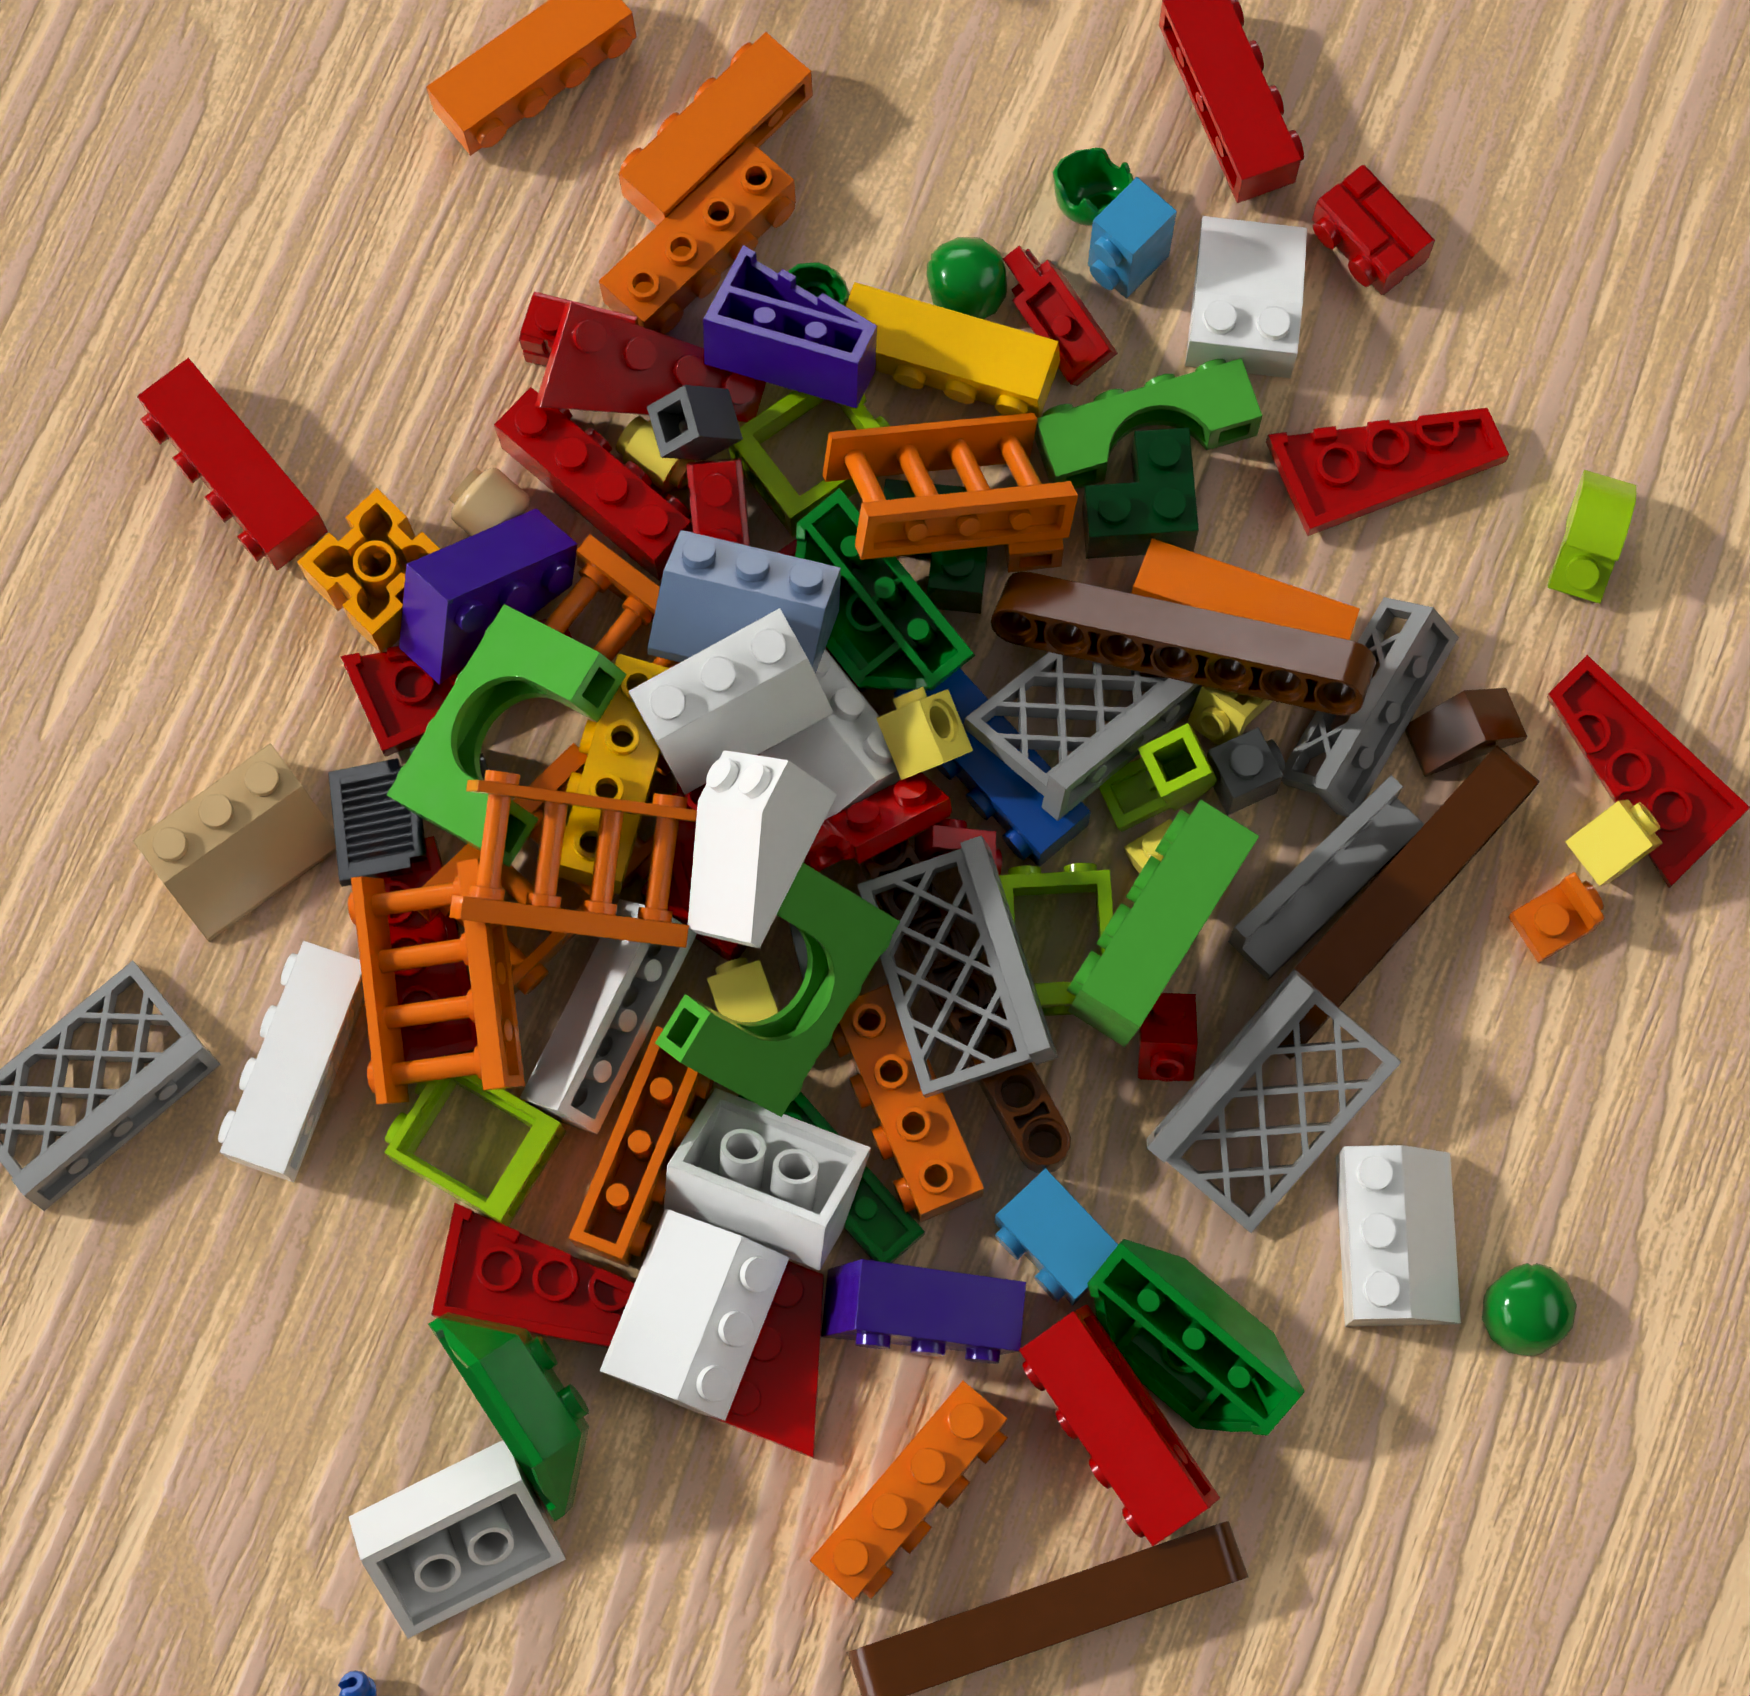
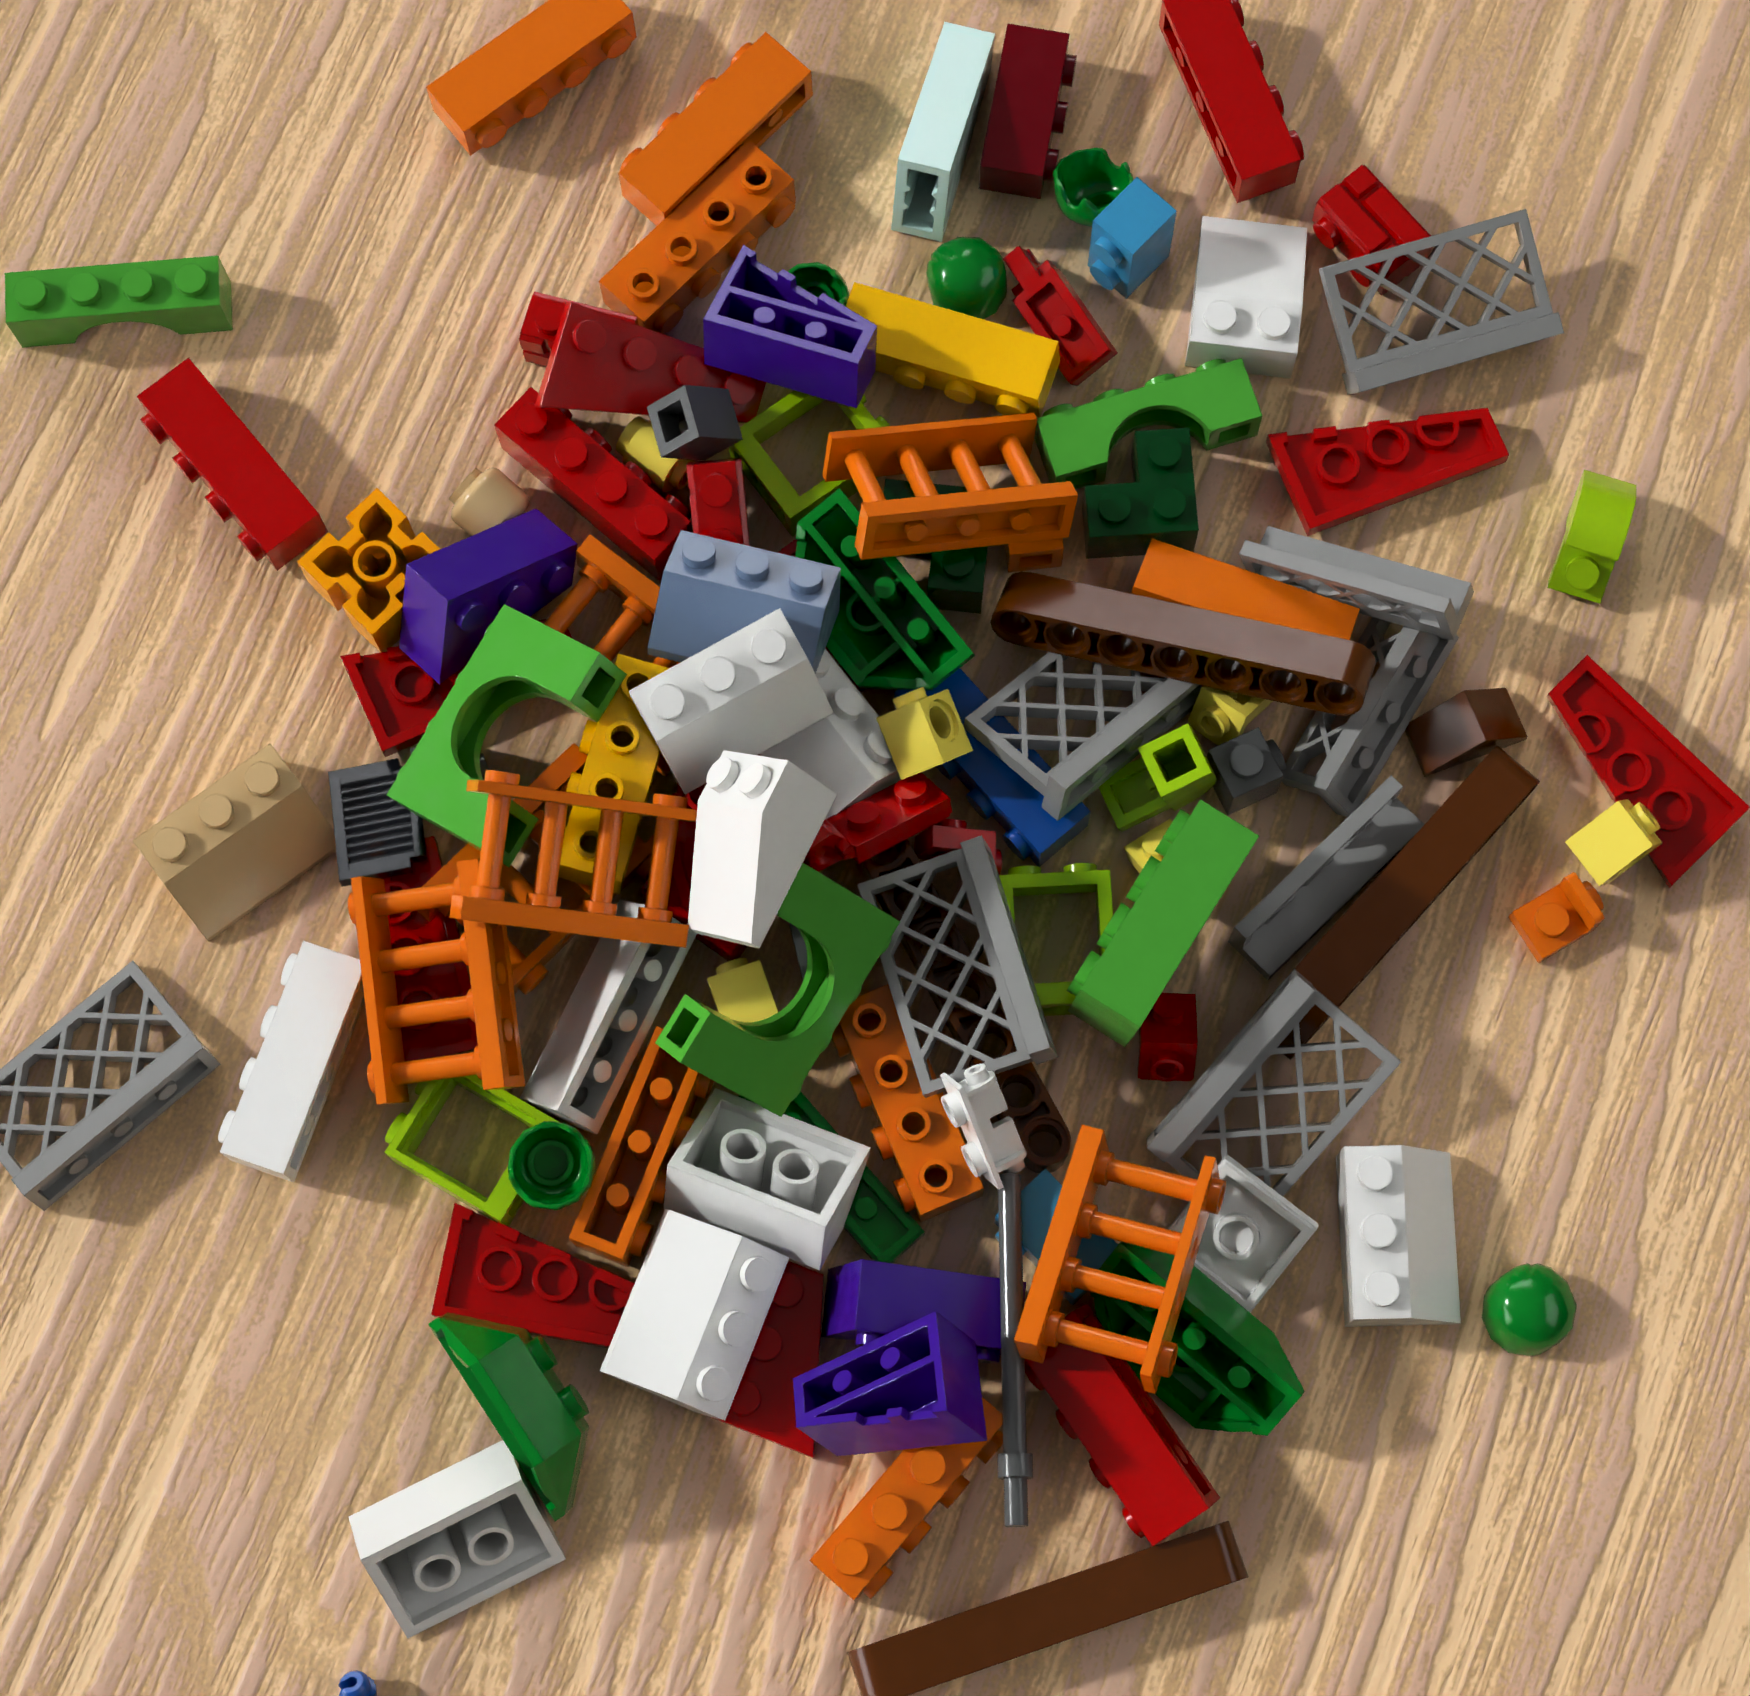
none -> bright green arch [5,256,233,348]
none -> green hair [508,1121,596,1210]
none -> dark purple wedge [793,1311,987,1457]
none -> light aqua slope [891,22,995,242]
none -> white hinge [940,1064,1027,1190]
none -> dark red brick [979,24,1077,199]
none -> dark grey bar [997,1173,1033,1527]
none -> orange fence [1014,1124,1226,1394]
none -> white plate [1168,1154,1318,1313]
none -> light grey fence [1239,526,1474,640]
none -> light grey fence [1319,209,1564,395]

